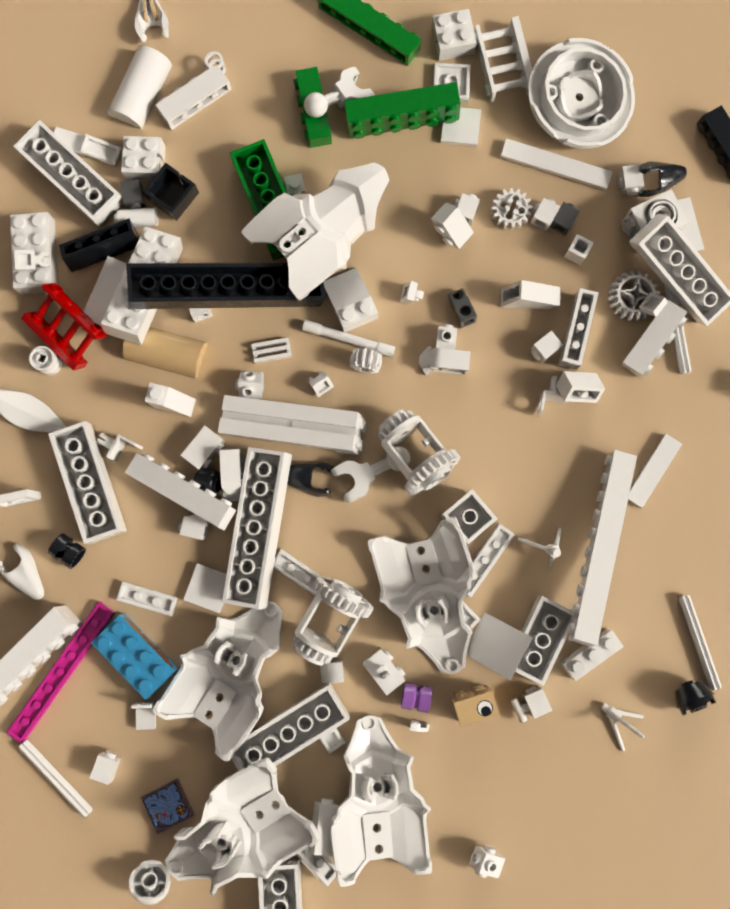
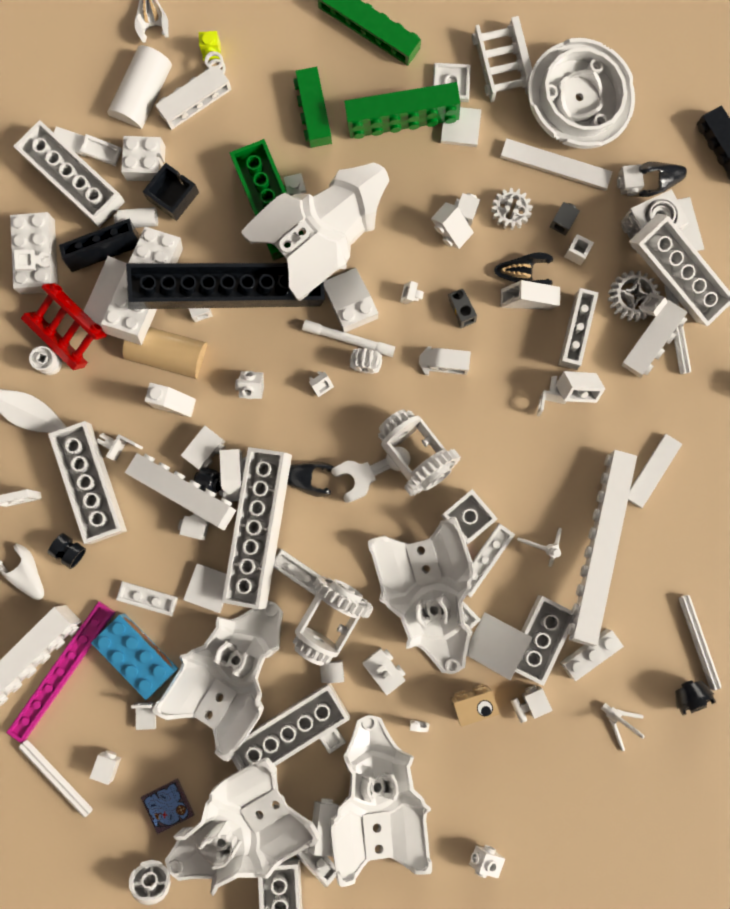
dark grey brick [120,179,146,209] -> none
white brick [218,395,367,456] -> none
white tile [251,337,292,364] -> none
white piece [304,67,375,118] -> none
medium lavender wheel [401,682,432,713] -> none
white brick [432,9,477,61] -> none
white brick [435,324,457,350] -> none
white brick [531,198,561,232] -> none
white brick [531,330,563,363] -> none
none -> neon yellow brick [199,31,221,61]
none -> black animal [494,252,553,285]

